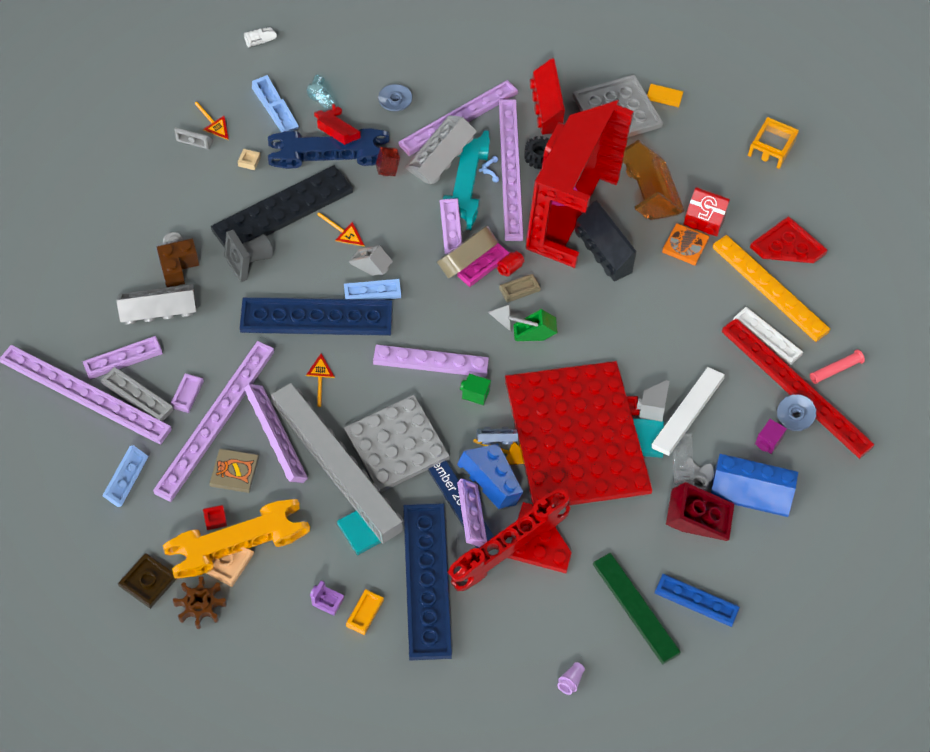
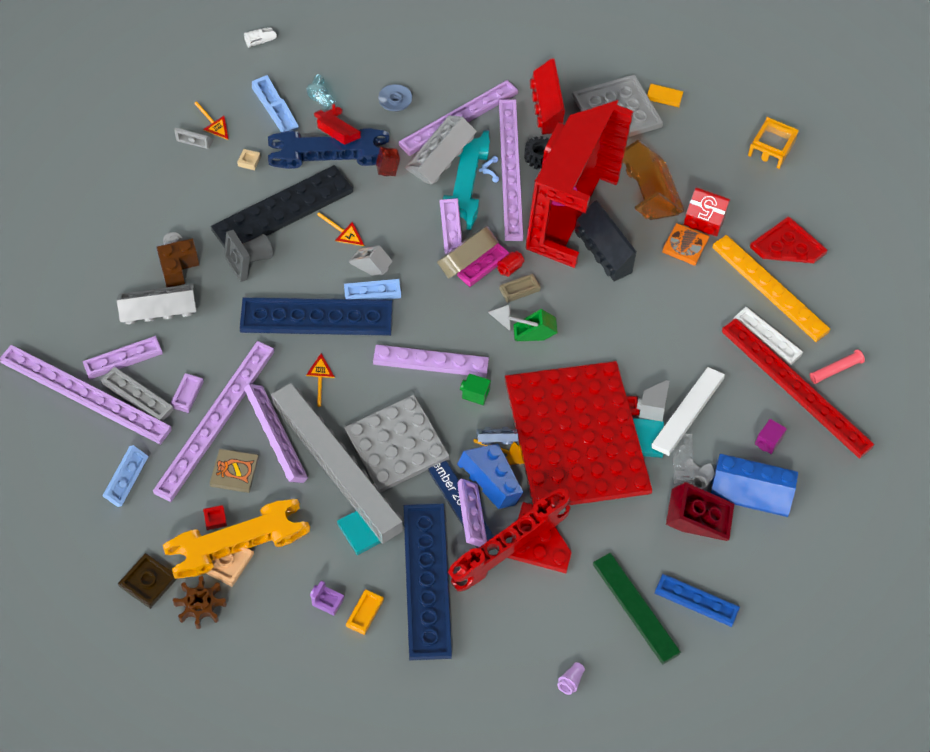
sand blue dish [777,395,816,431] -> none

